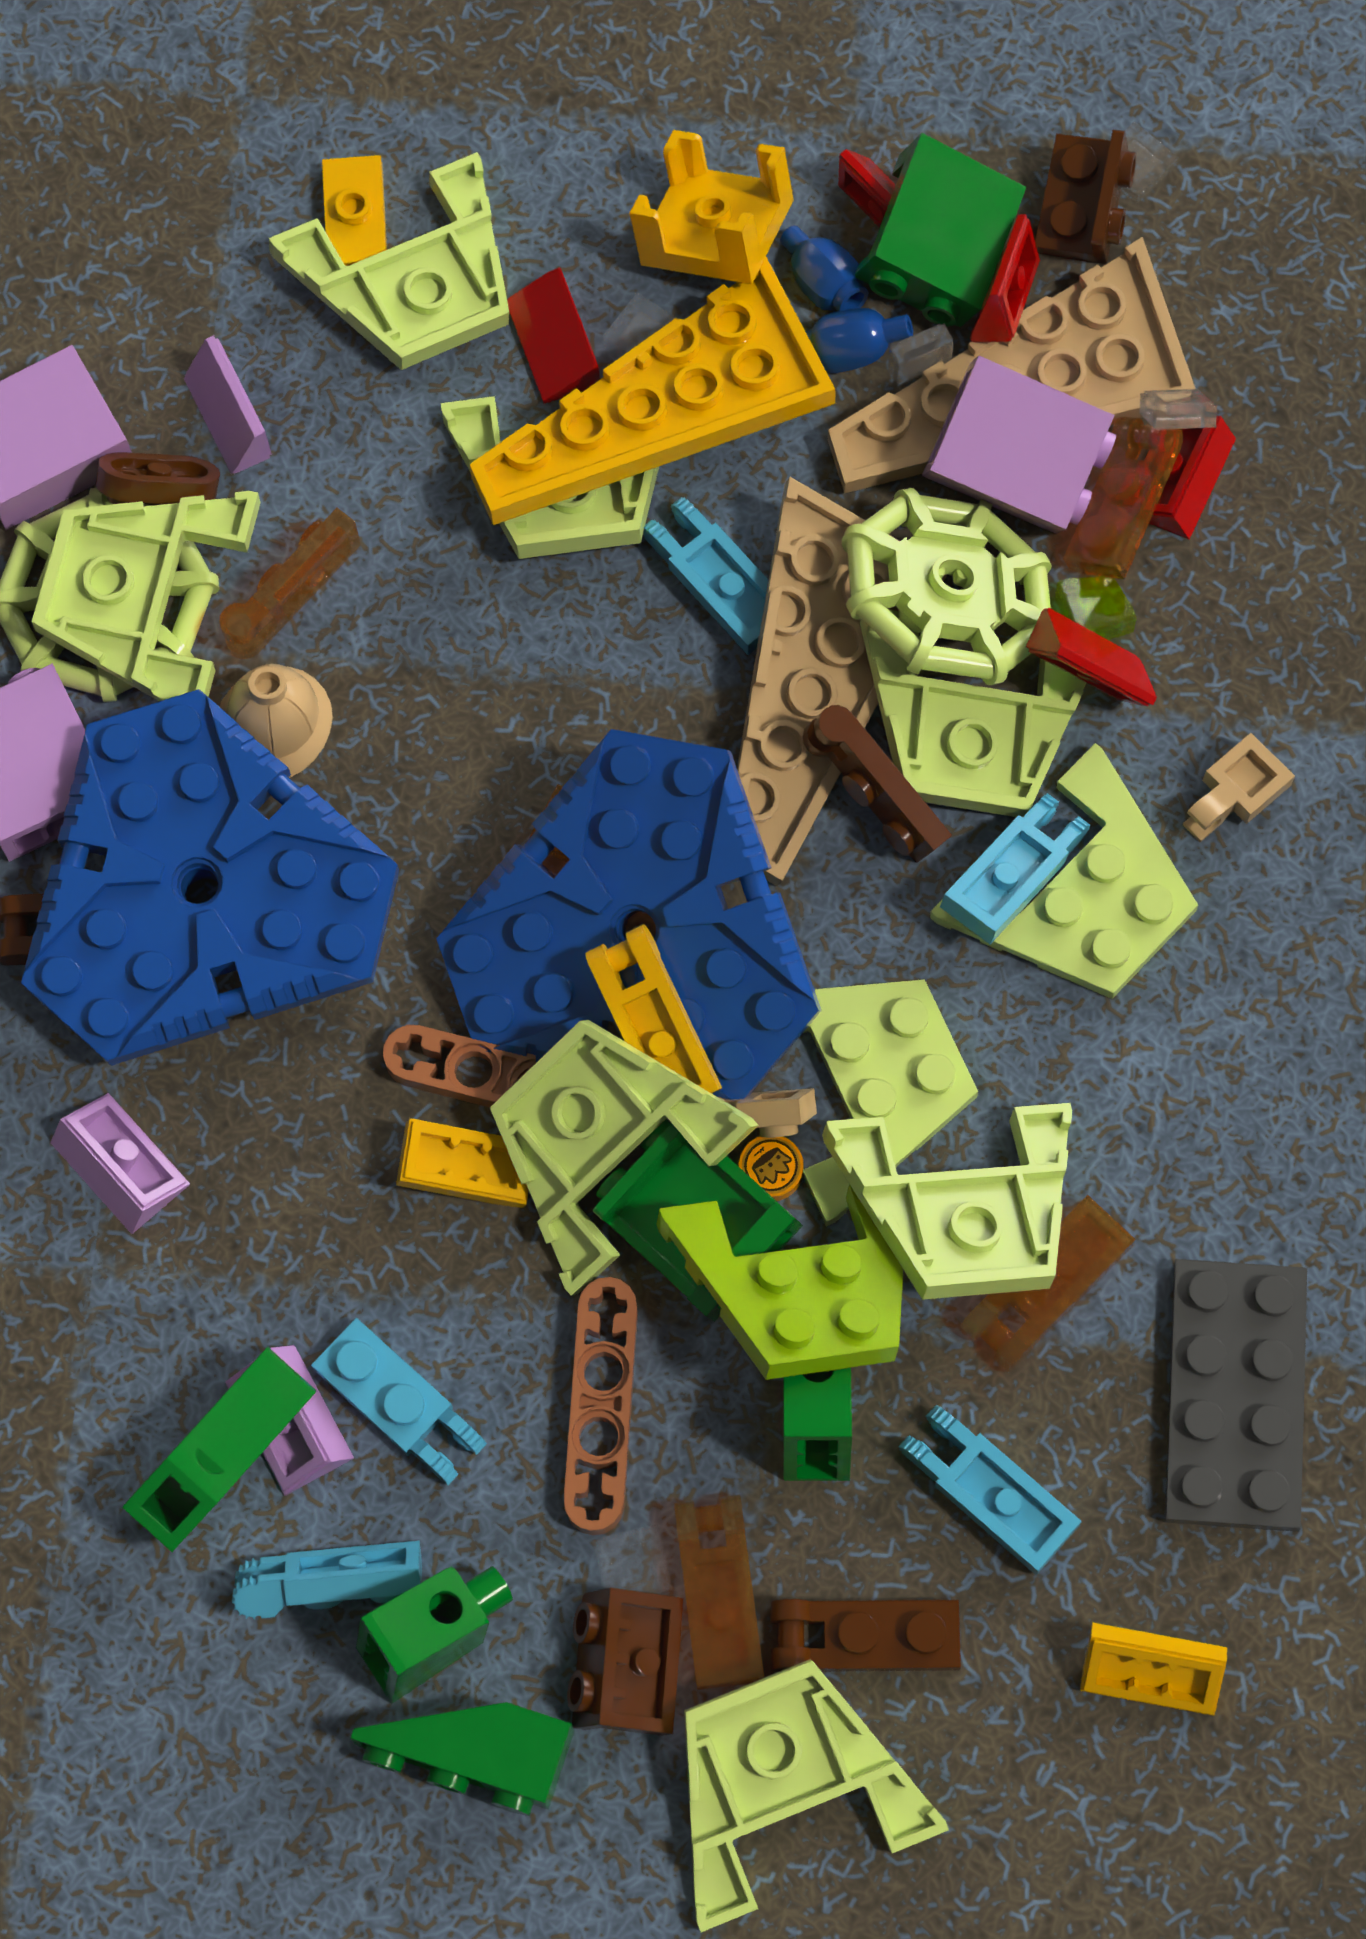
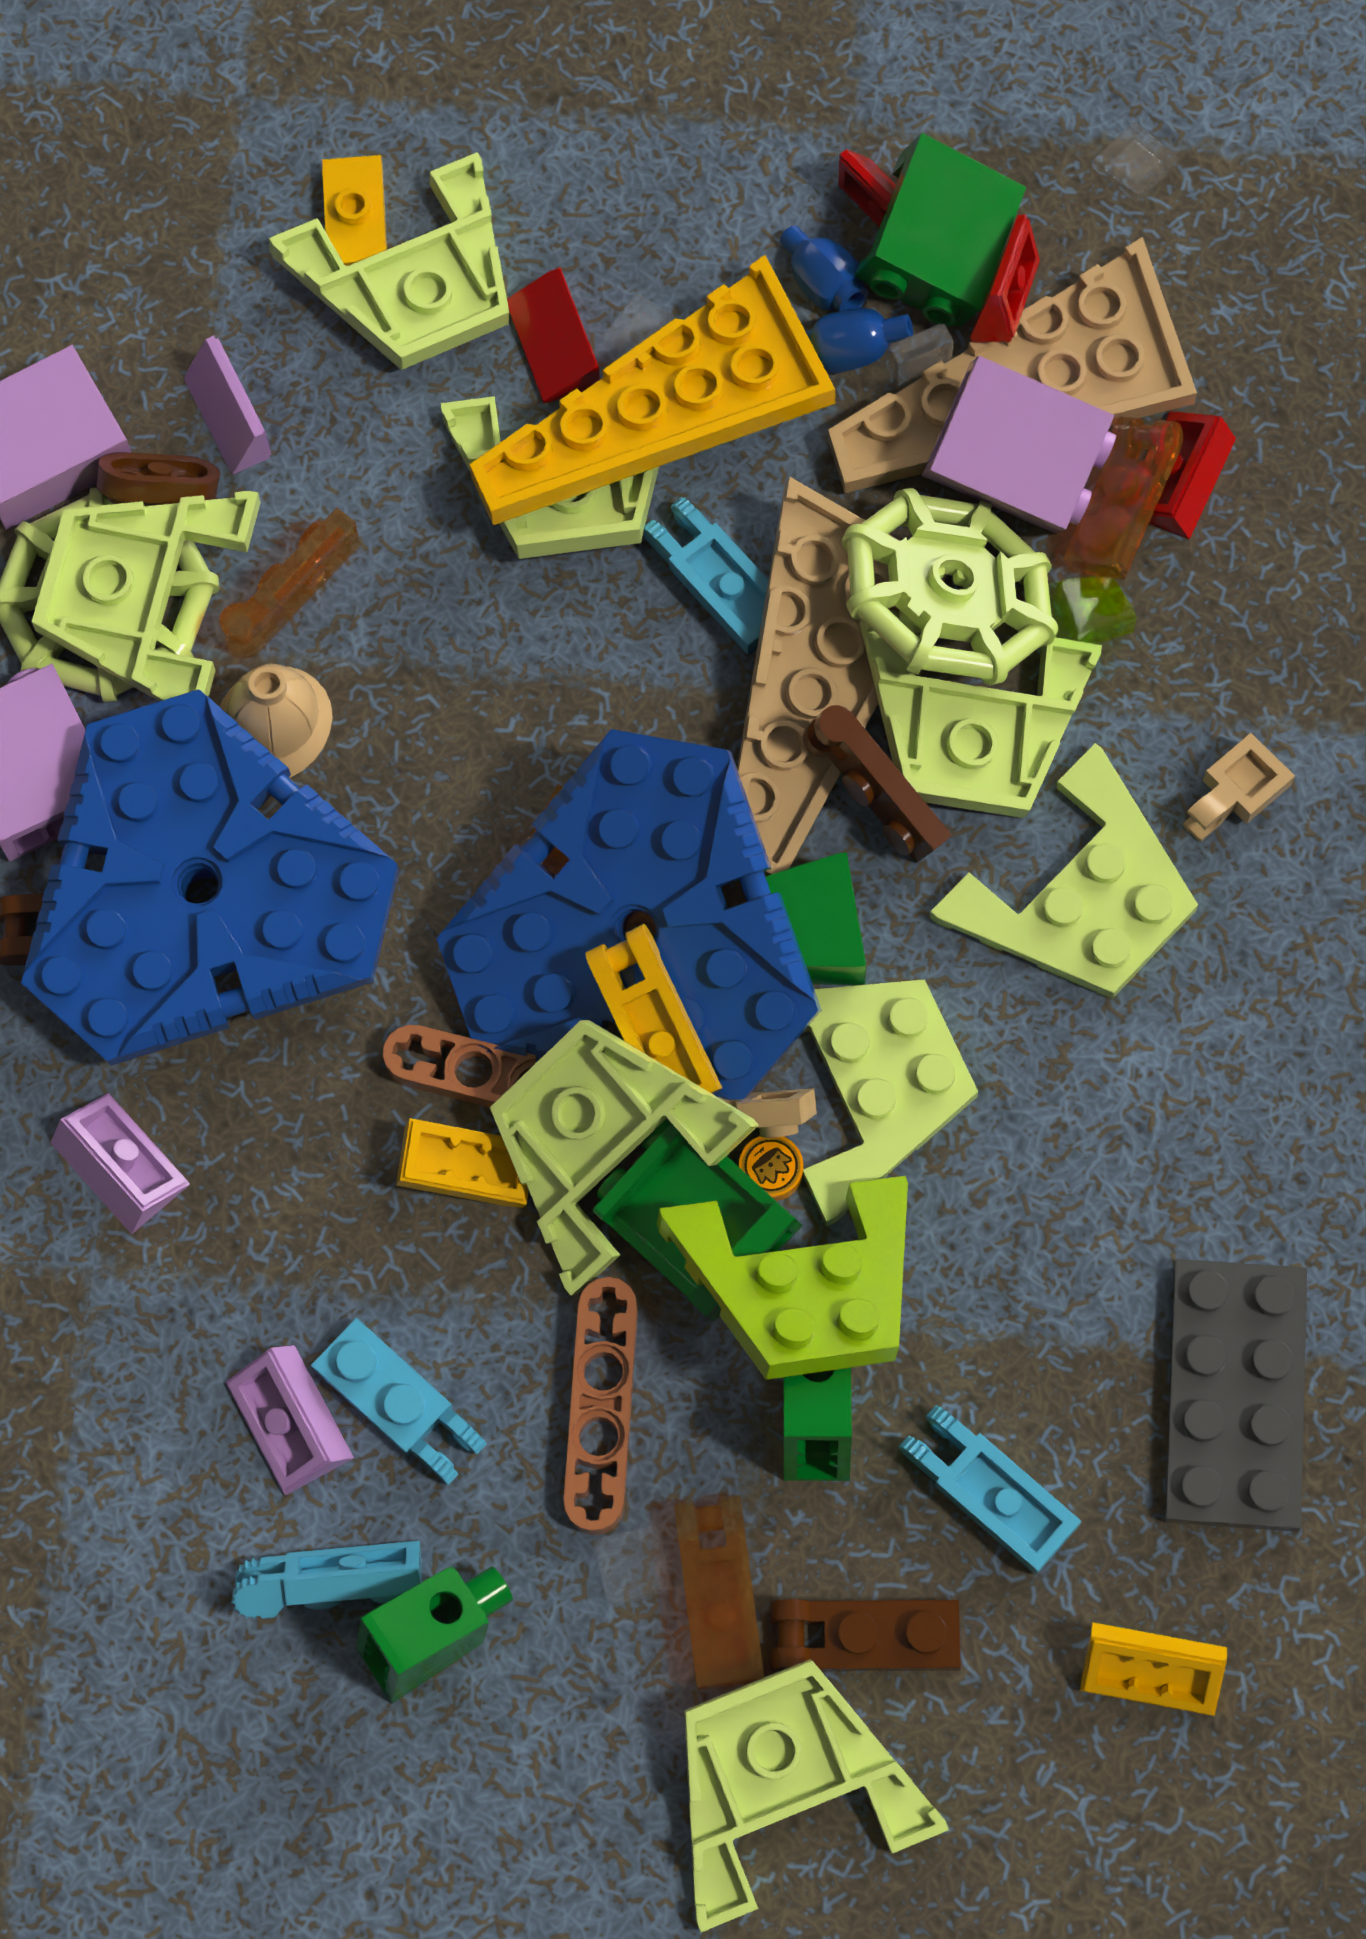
green slope [122,1346,317,1552] -> none
green slope [351,1702,575,1816] -> none
reddish brown bracket [567,1587,683,1736] -> none
yellow panel [629,130,794,284] -> none
yellowish green wing [822,1103,1072,1300] -> none
medium azure hinge [940,793,1091,945] -> none
clear orange plate [960,1195,1136,1372] -> none
red slope [1026,608,1157,707] -> none
reddish brown bracket [1035,129,1137,264] -> none
clear tile [1139,389,1217,430] -> none
none -> green torso [765,852,866,985]

